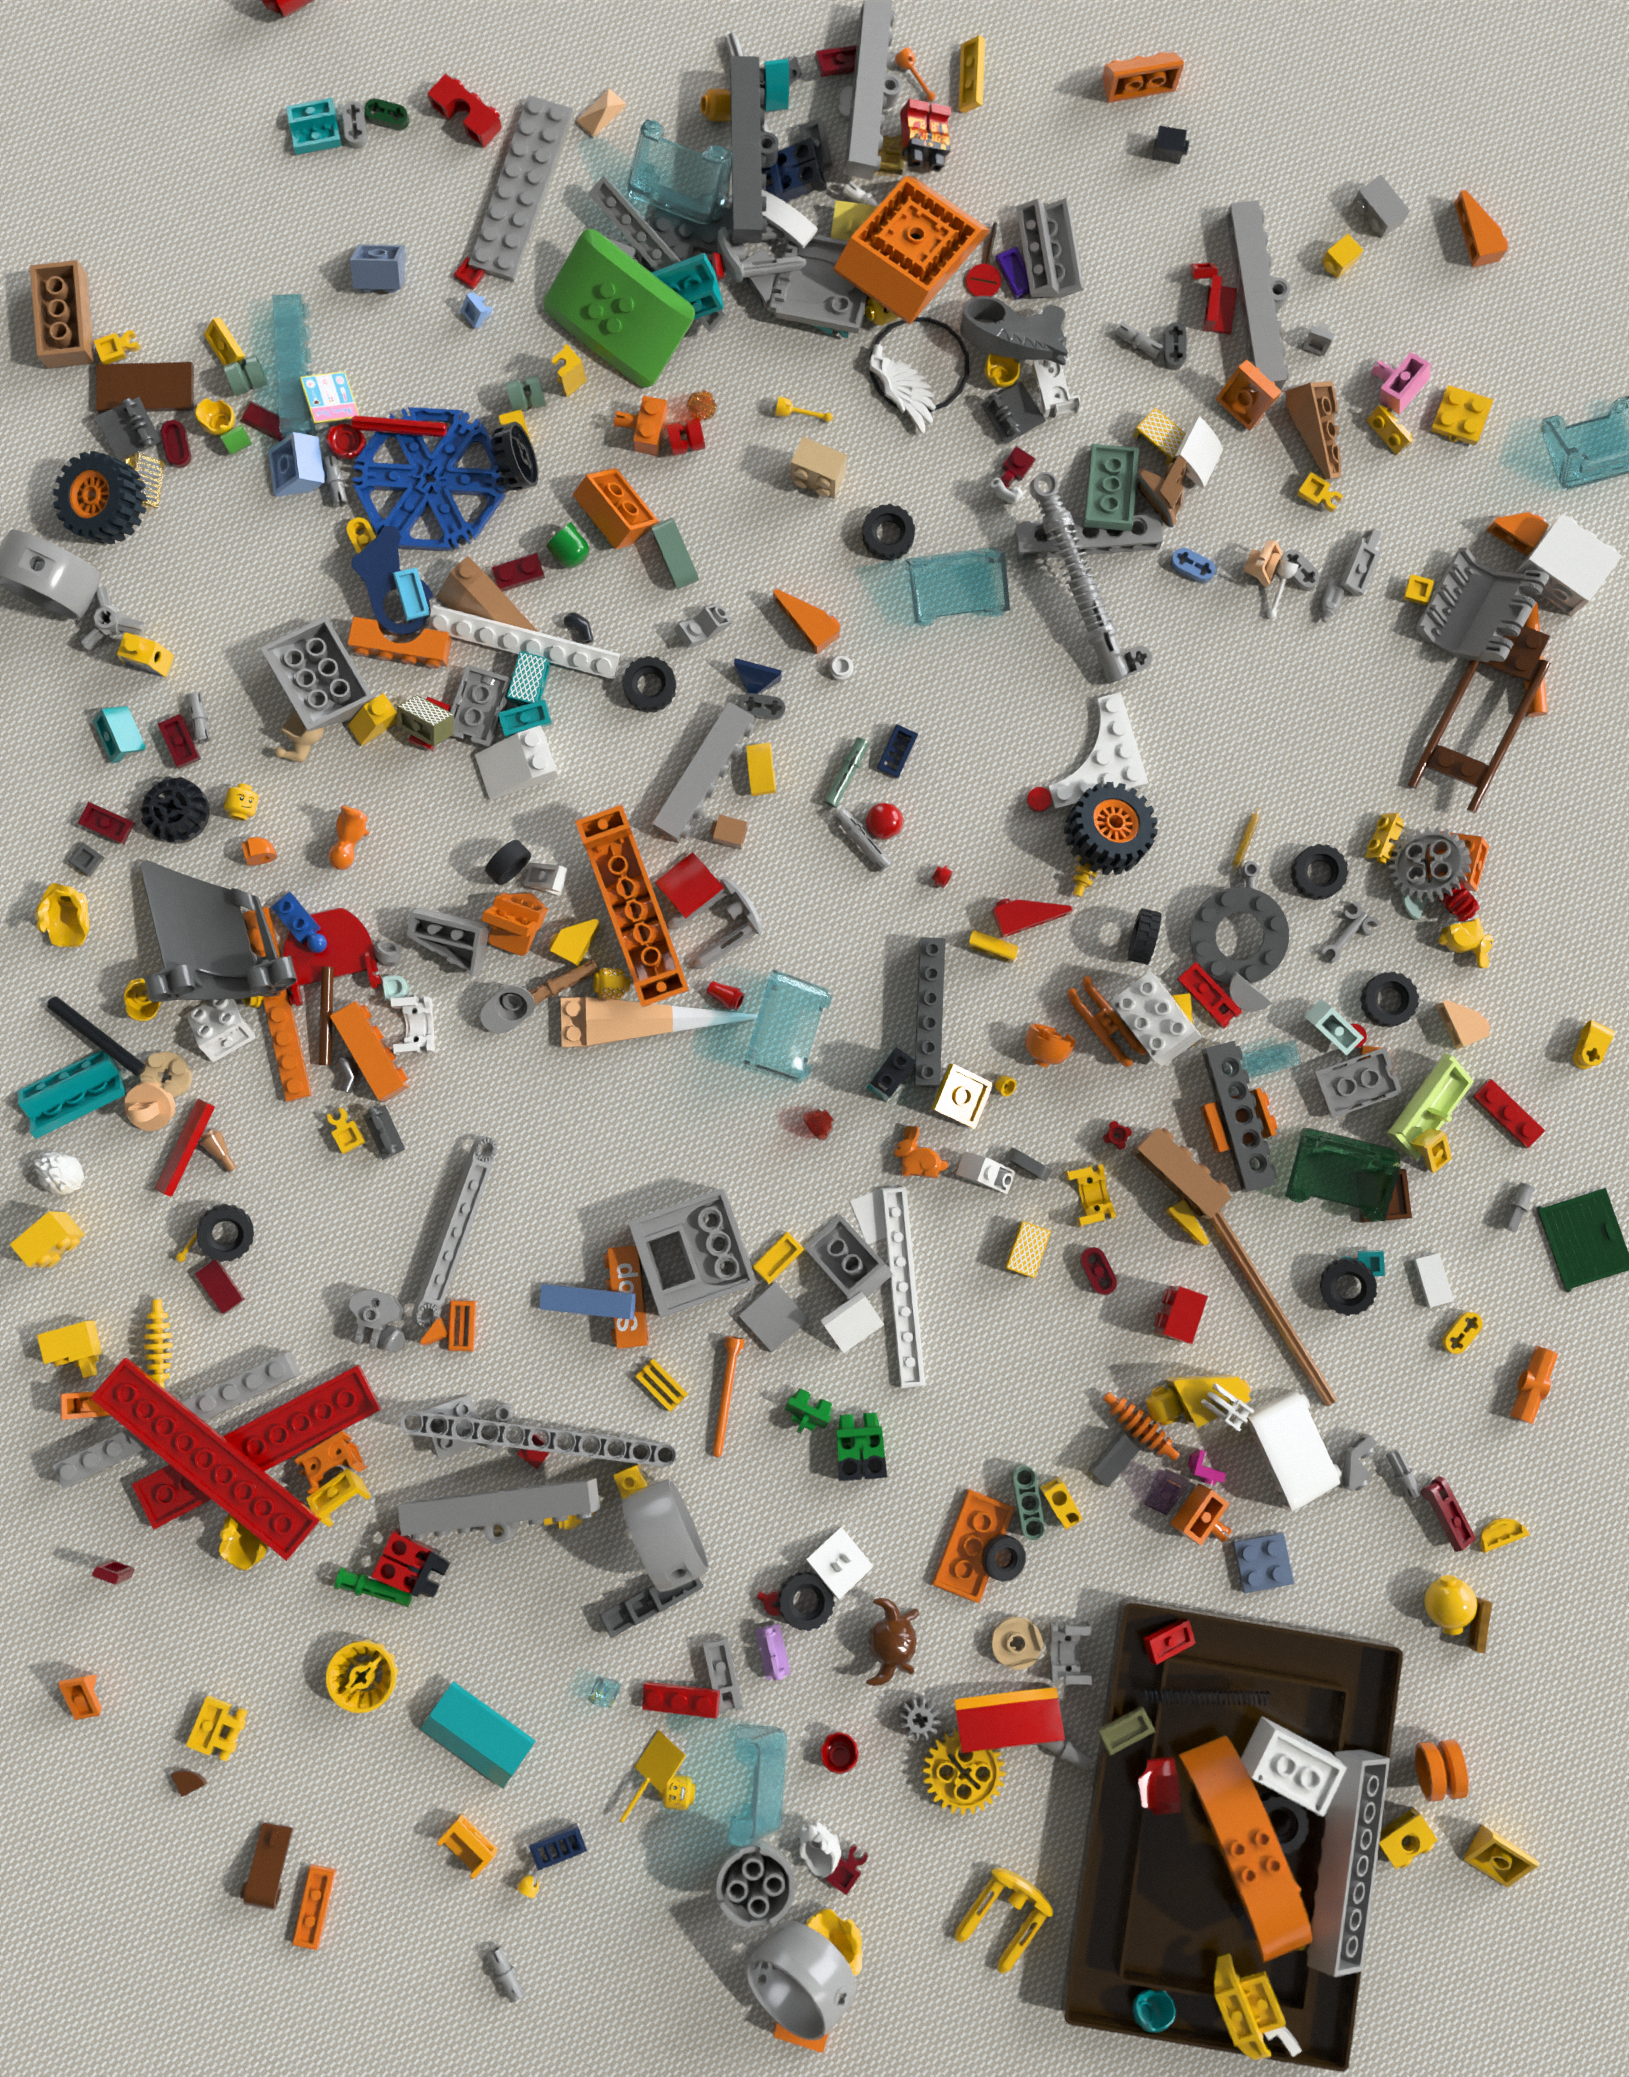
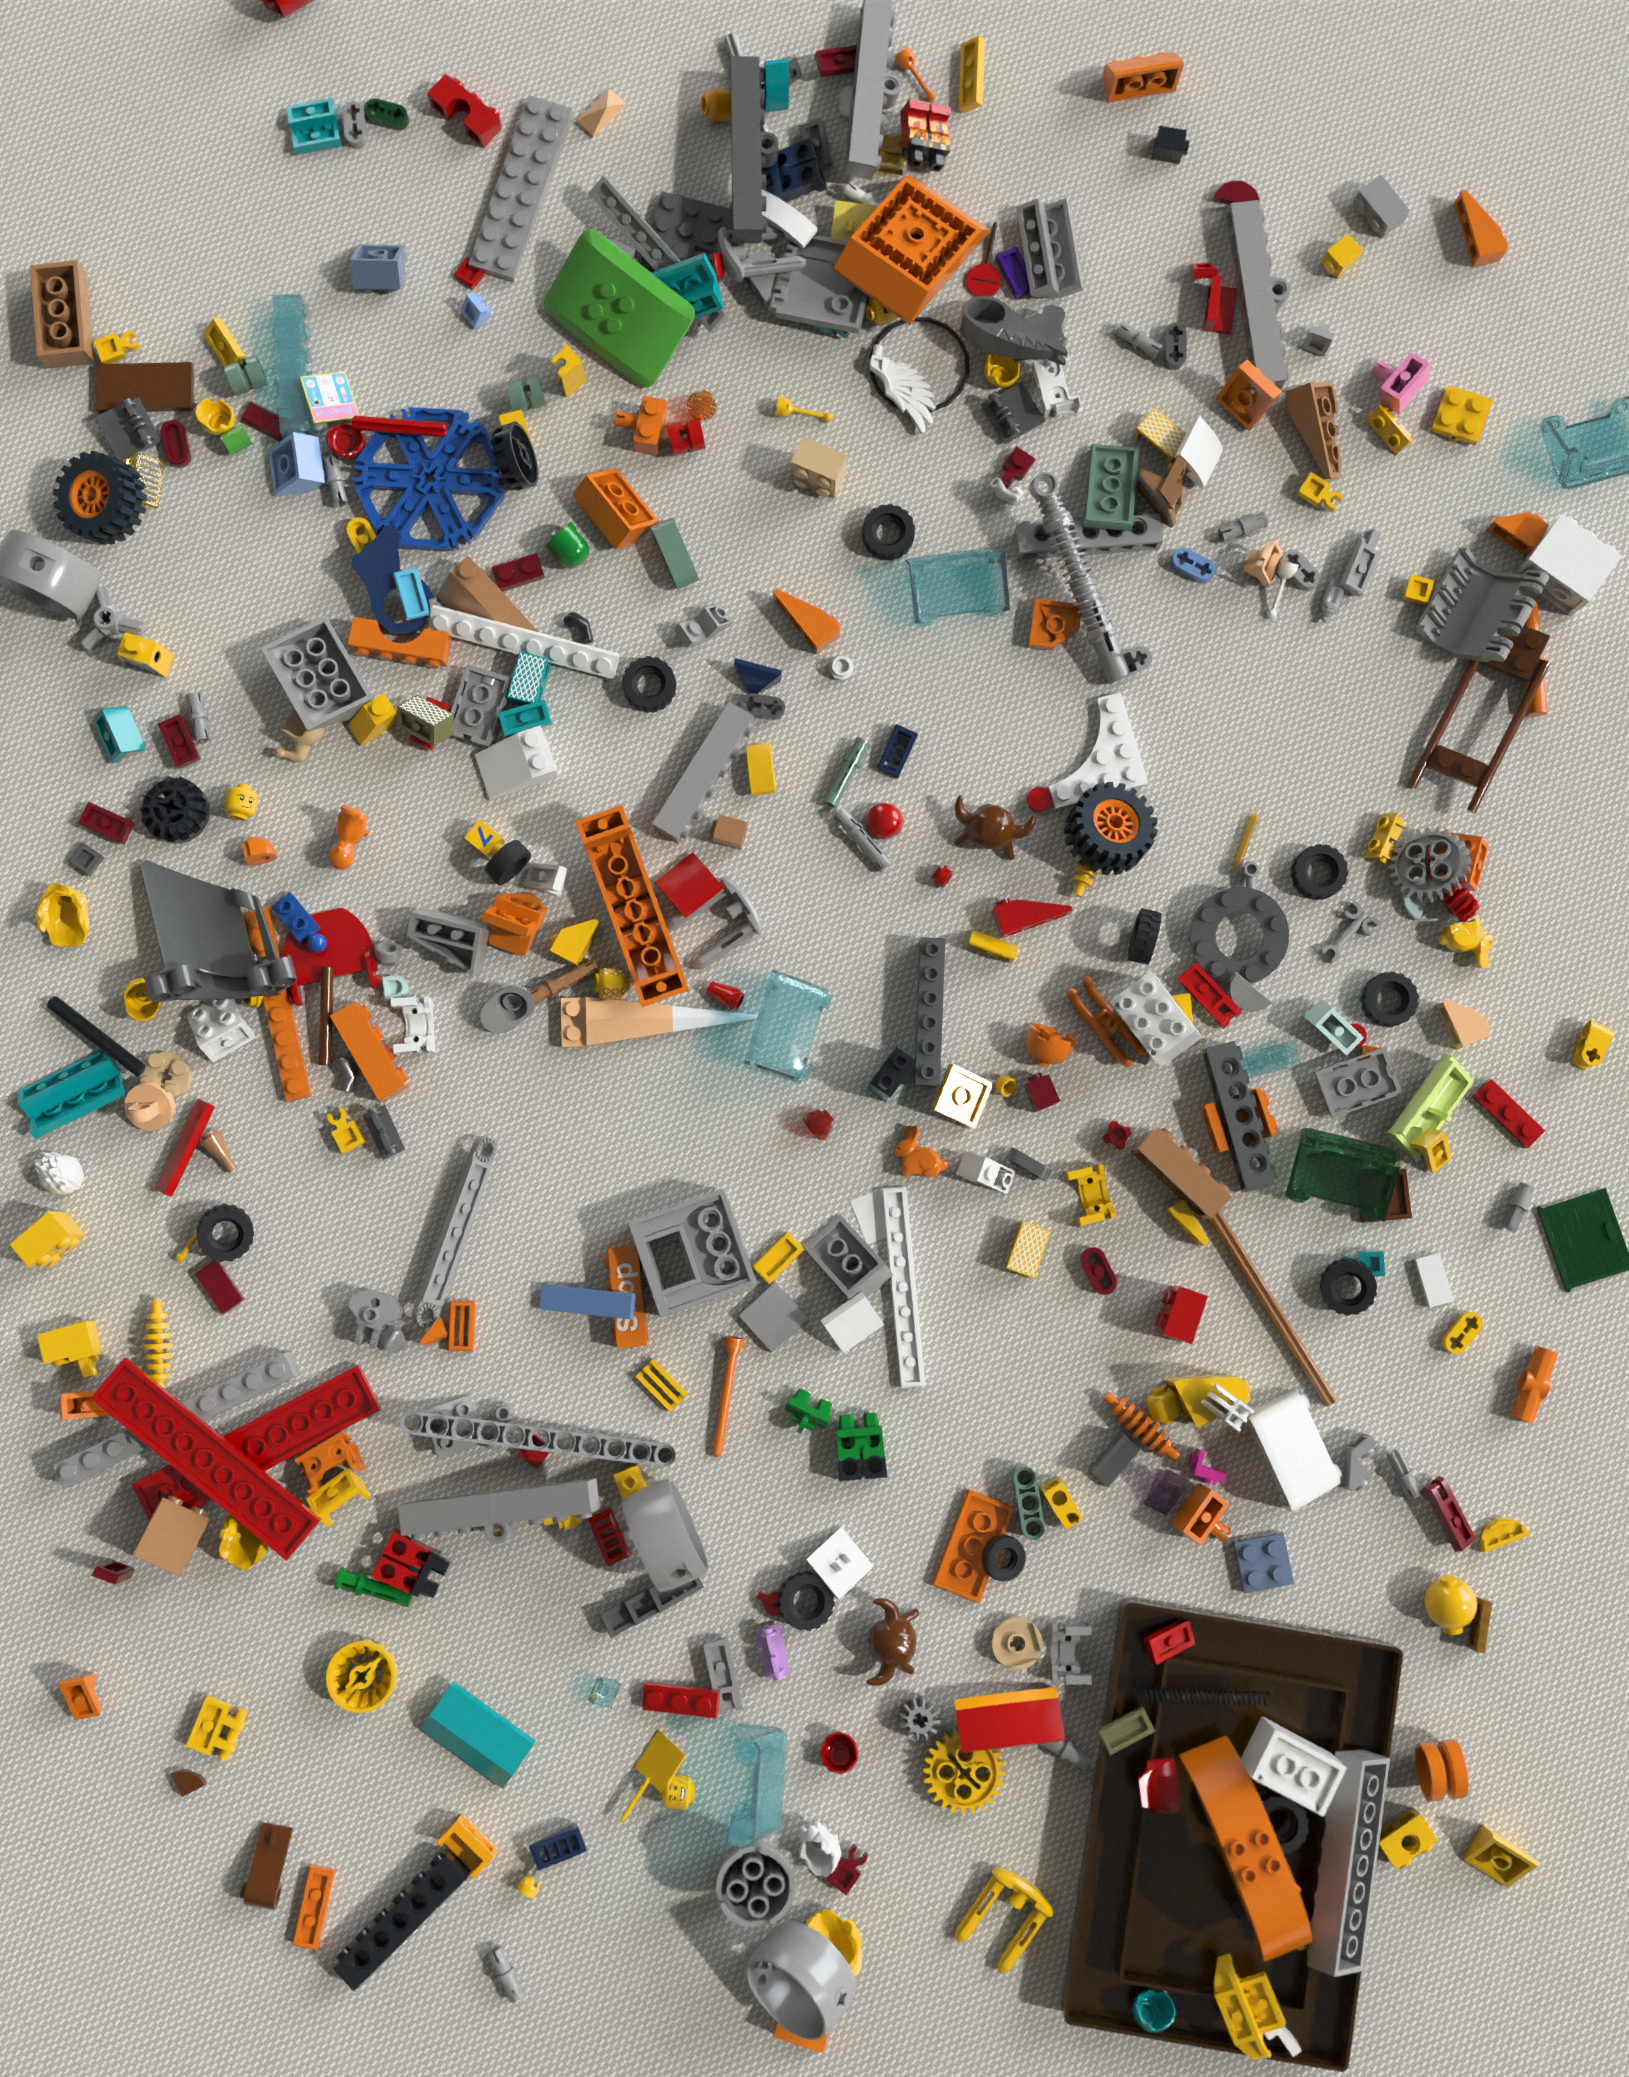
clear light blue windscreen [627,119,733,224] -> none
none -> medium nougat slope [131,1495,210,1577]
none -> black brick [333,1849,471,1992]
none -> yellow brick [464,819,505,860]
none -> red slope [588,1507,632,1567]
none -> reddish brown piece [954,795,1036,861]
none -> dark red brick [1024,1073,1060,1113]
none -> orange plate [1028,598,1081,650]
none -> dark red tile [1213,180,1260,205]
none -> light grey pin [1218,512,1268,543]

